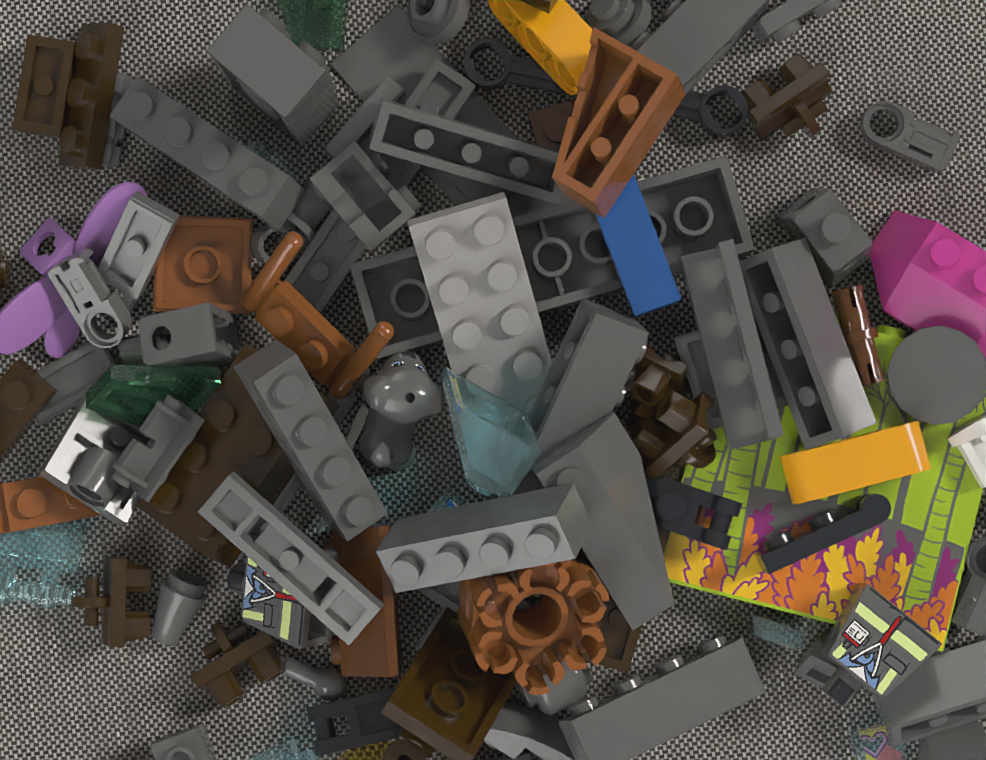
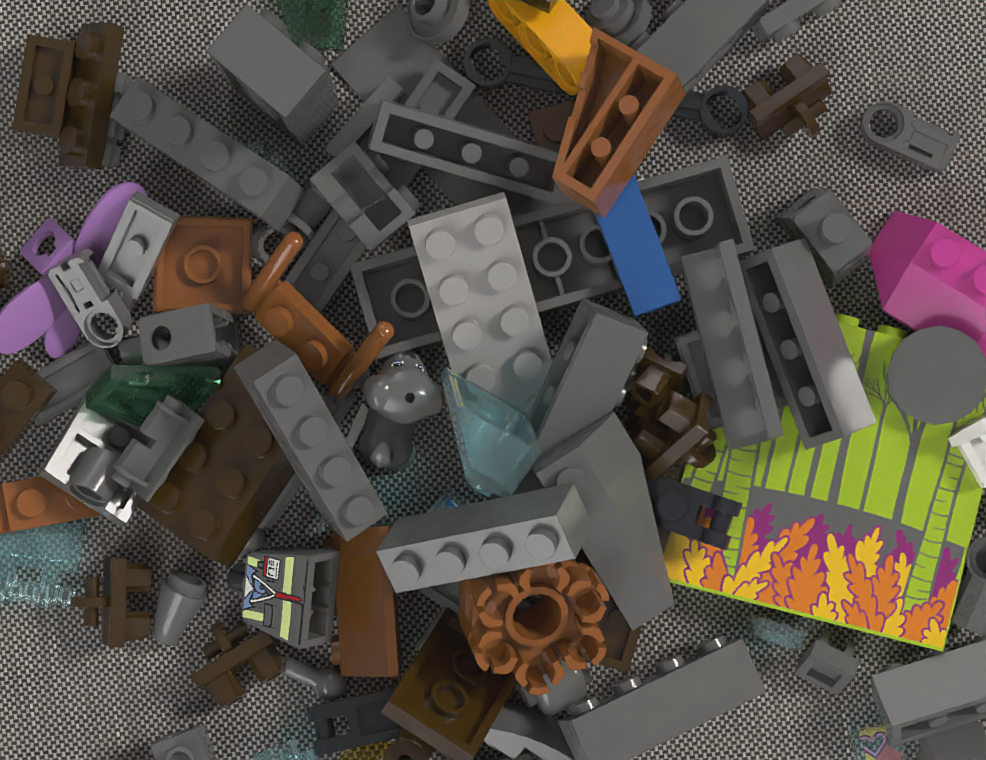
dark grey hinge [198,472,385,646] -> none
black plate [755,493,891,574] -> none
light orange beam [780,421,931,505] -> none
torso [821,583,942,708] -> none
reddish brown pin [831,285,885,386] -> none

